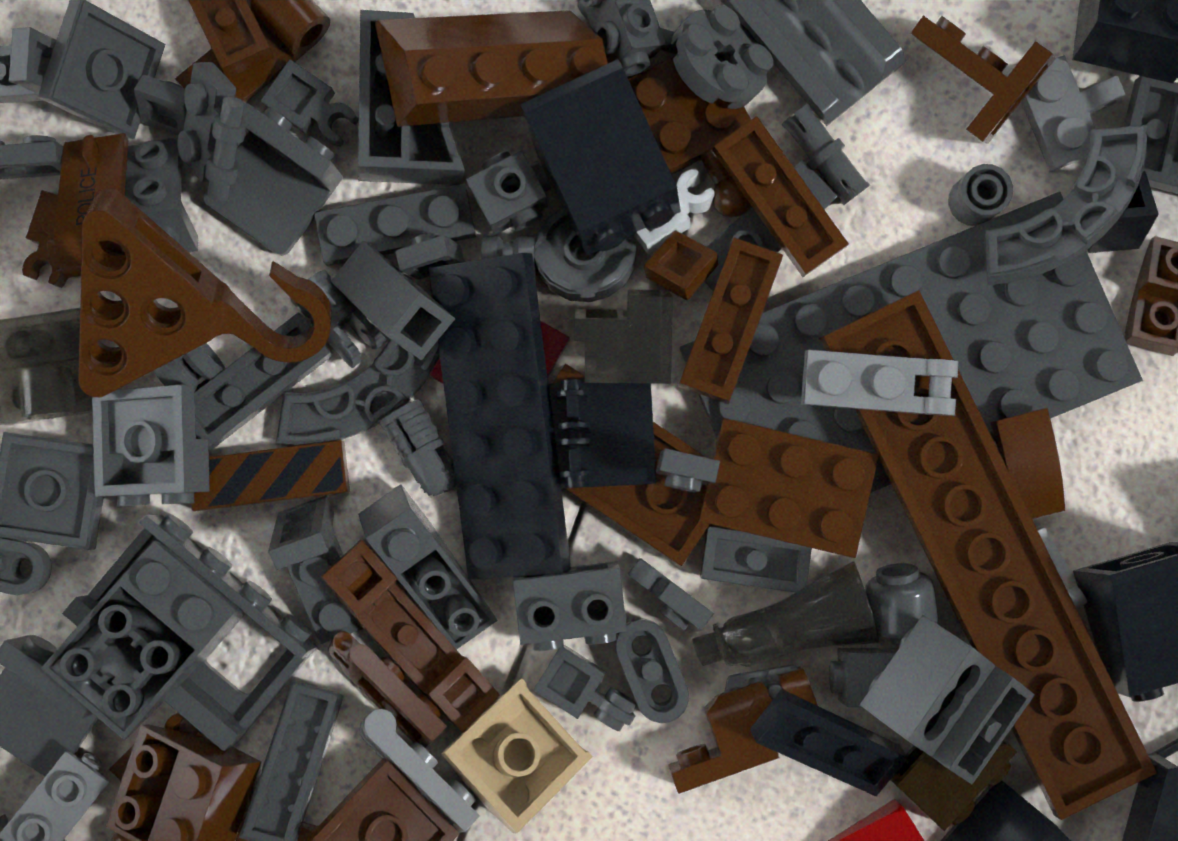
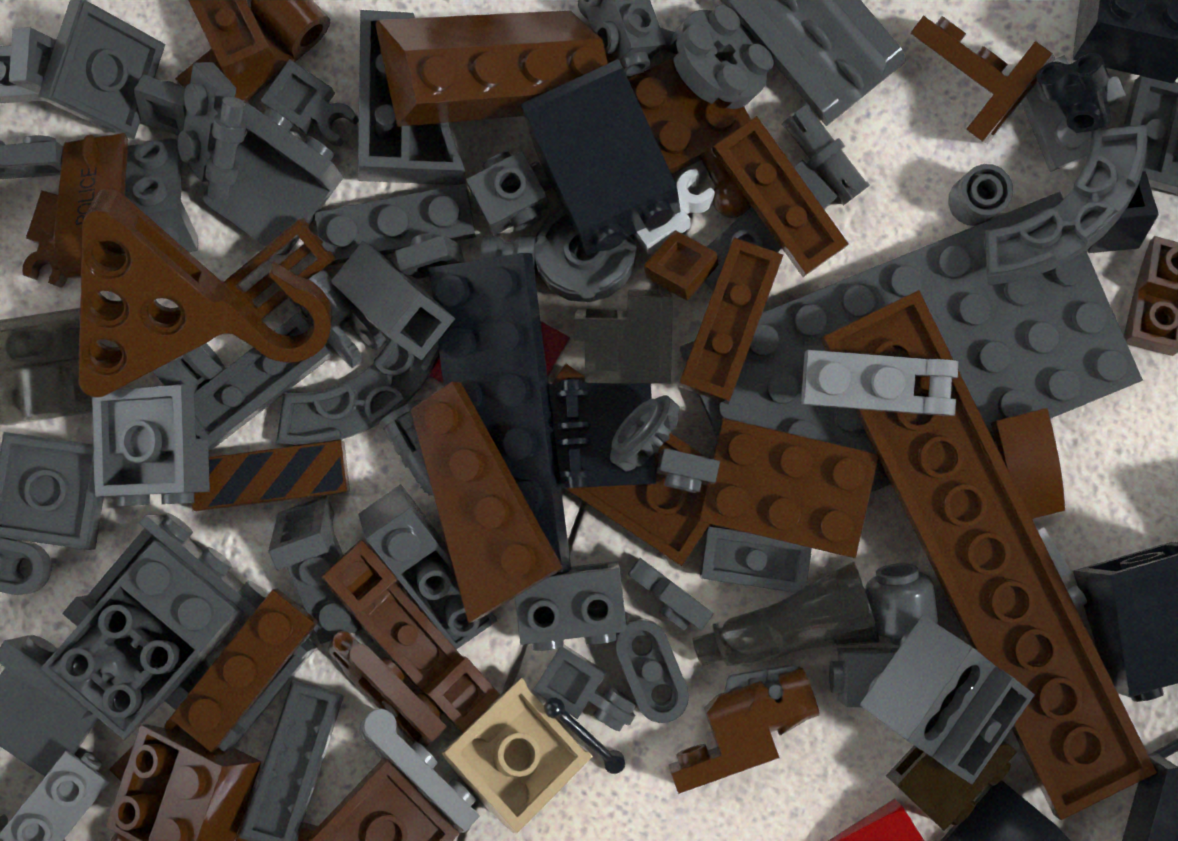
black plate [750,689,908,797] -> none
none -> reddish brown plate [170,588,319,753]
none -> reddish brown tile [224,218,336,320]
none -> reddish brown wing [410,381,563,623]
none -> black hinge [544,697,625,774]
none -> dark grey gear [610,395,680,472]
none -> black plate [1037,53,1111,133]

